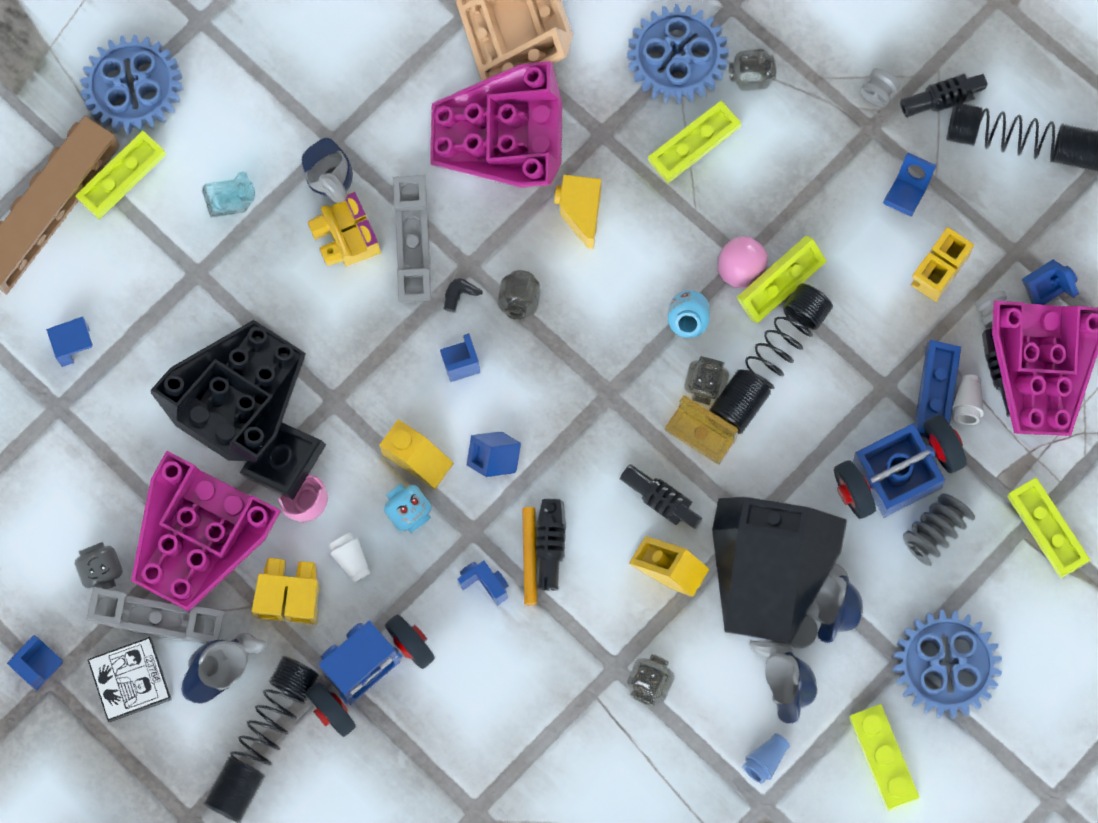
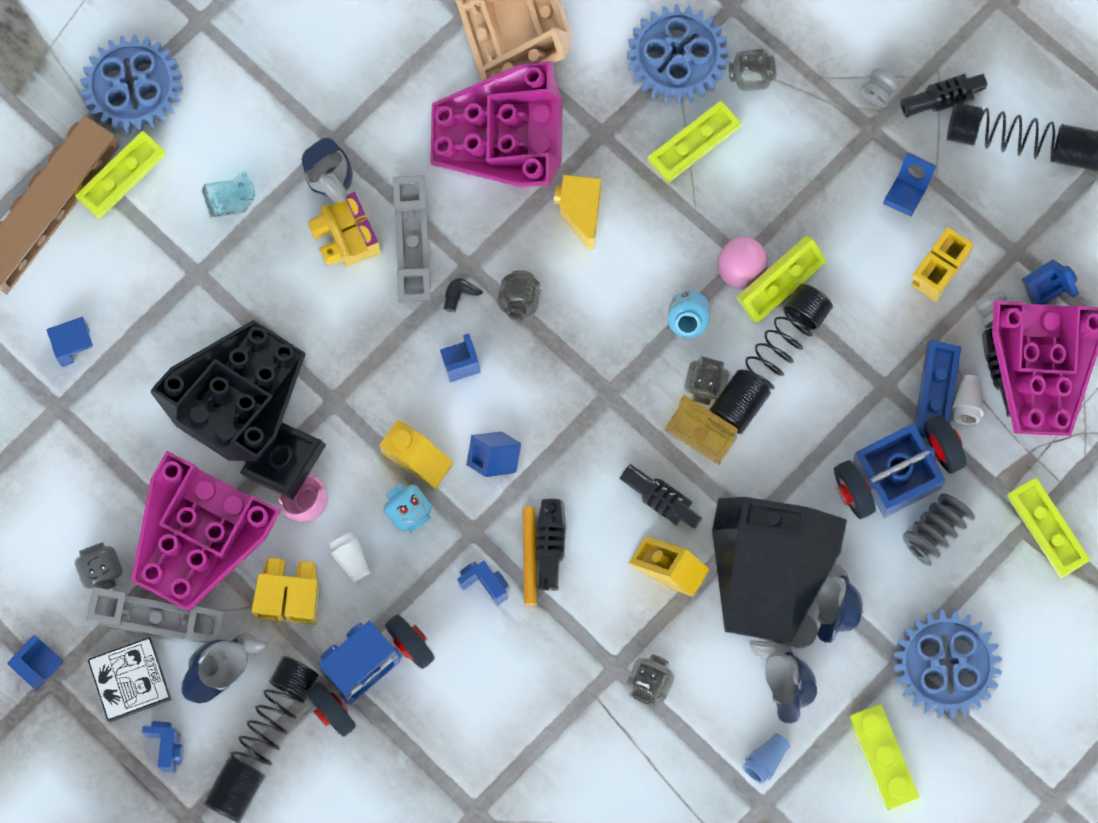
none -> blue bracket [142,721,184,773]

